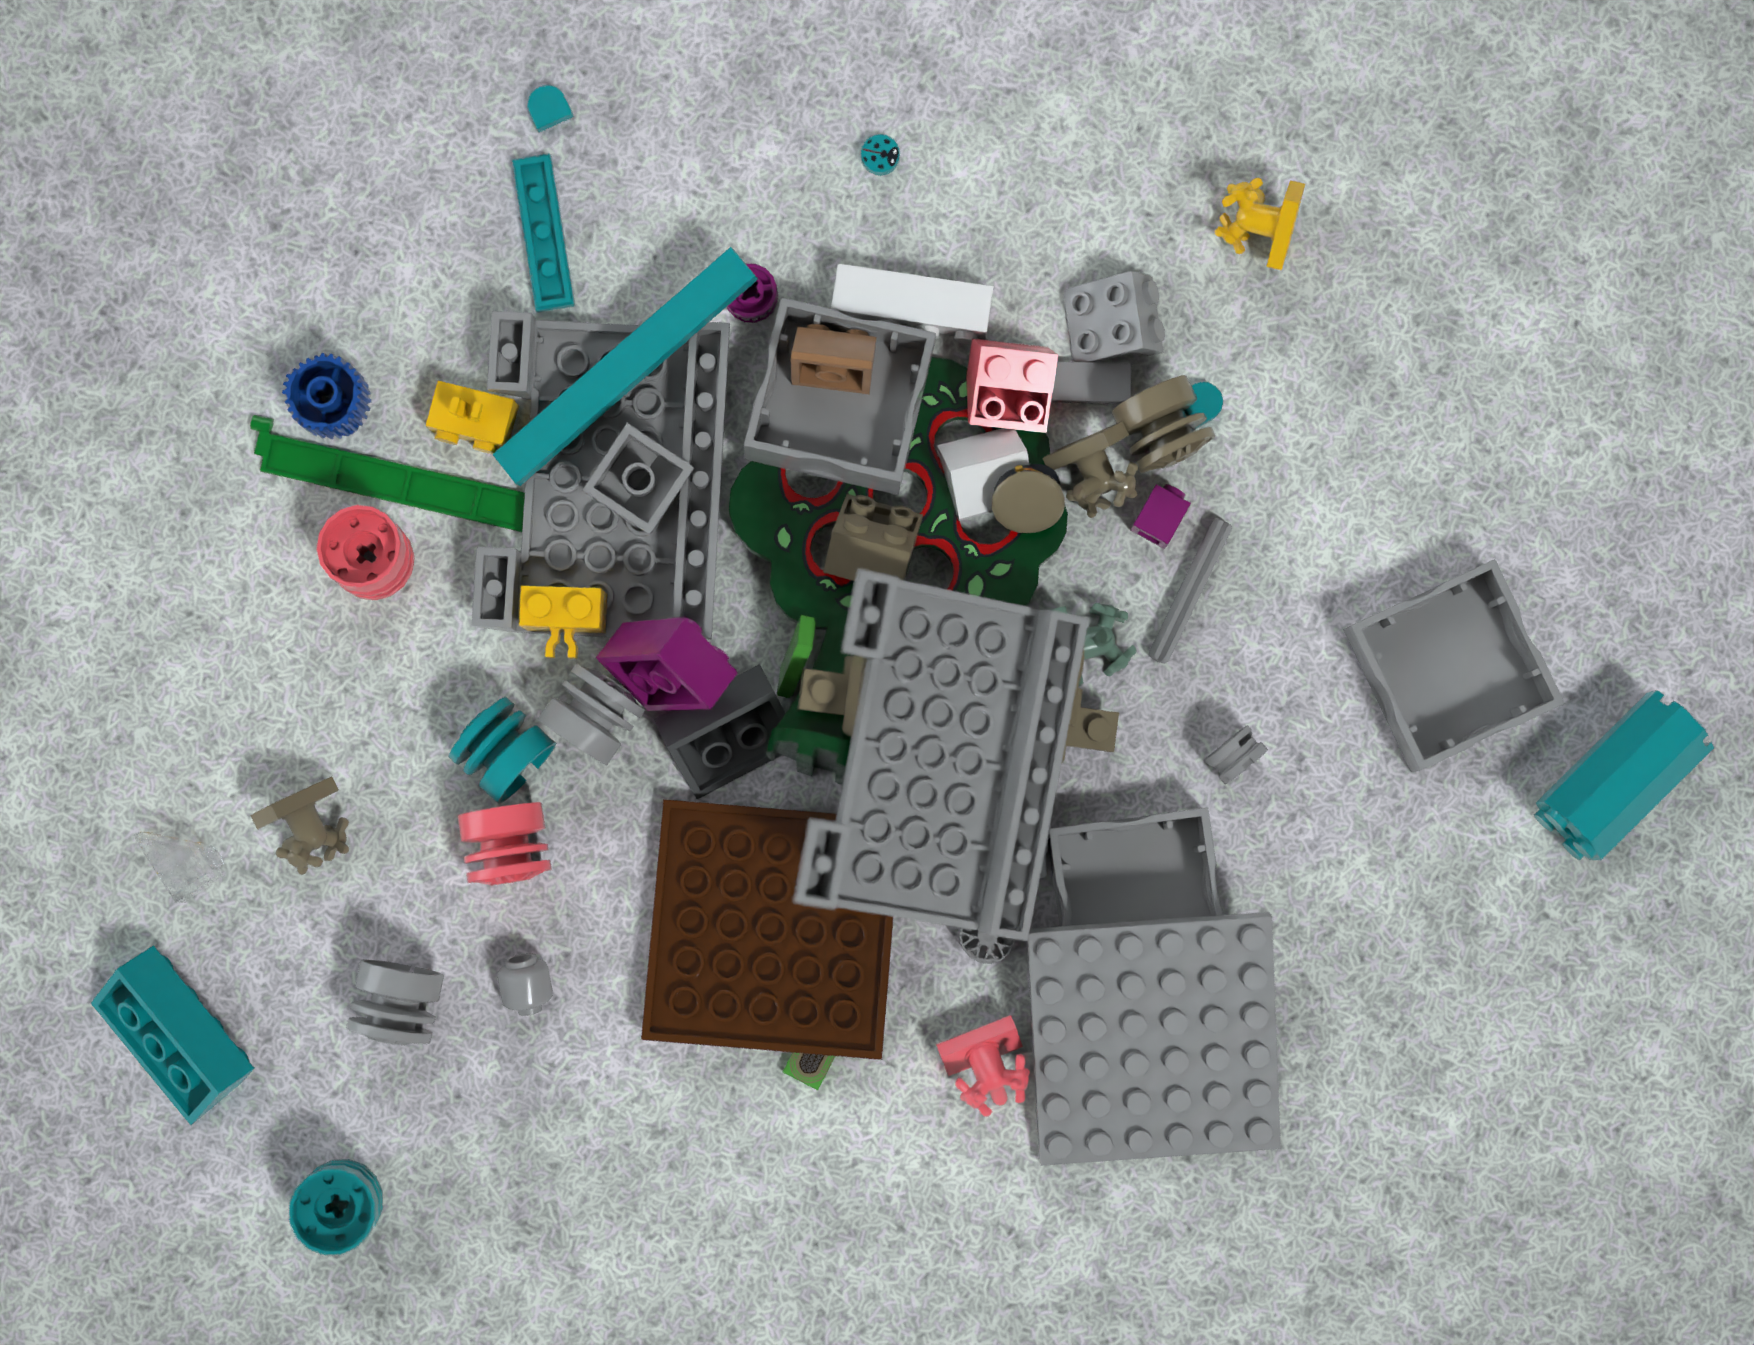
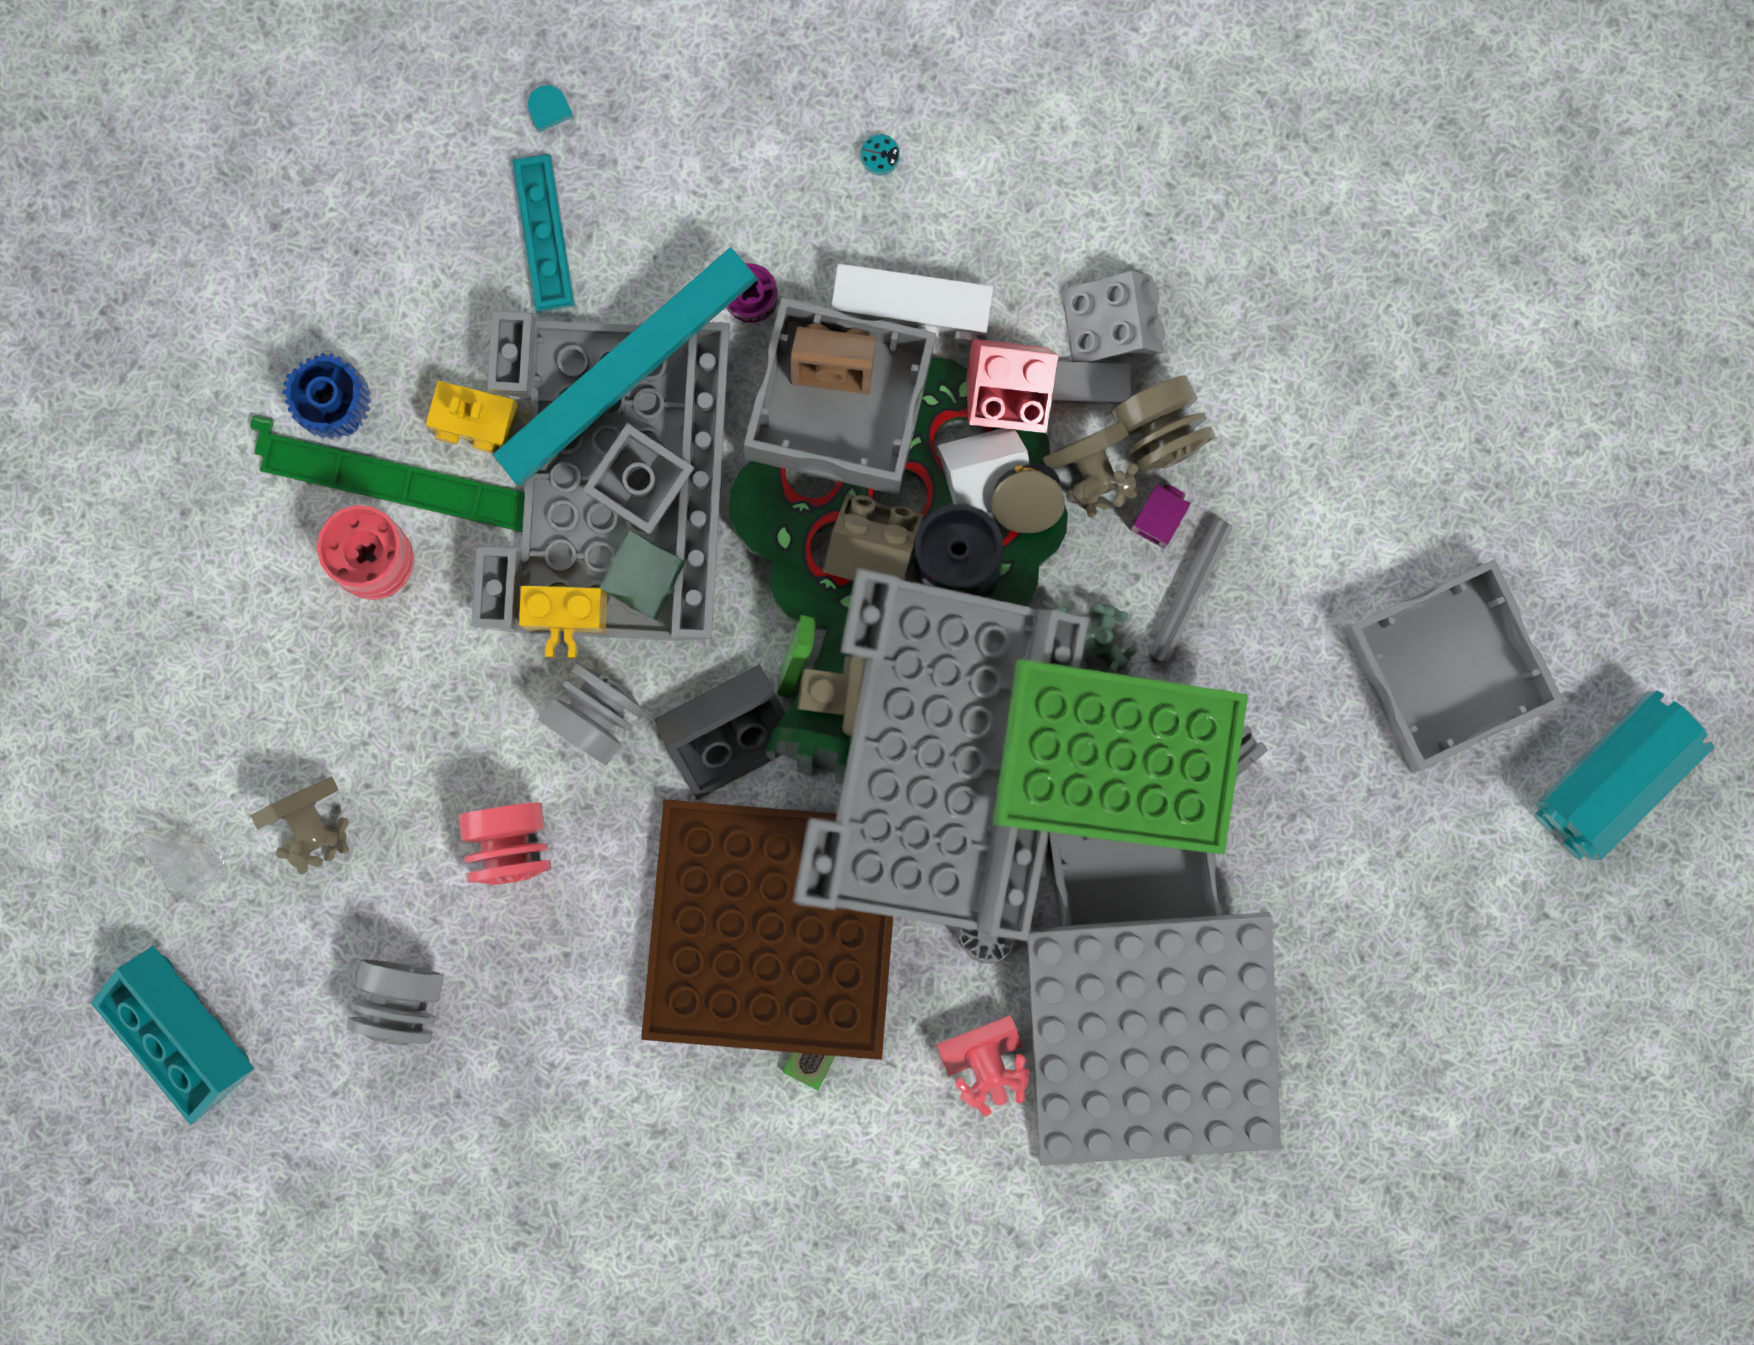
teal wheel [289,1159,383,1255] -> none
teal wheel [448,697,557,804] -> none
light grey head [497,953,553,1016] -> none
magenta brick [596,617,738,711] -> none
teal tile [1184,382,1223,429] -> none
yellow piece [1215,177,1305,271] -> none
none -> clear green piece [600,530,686,620]
none -> black wheel [915,504,1003,598]
none -> bright green plate [993,659,1248,855]

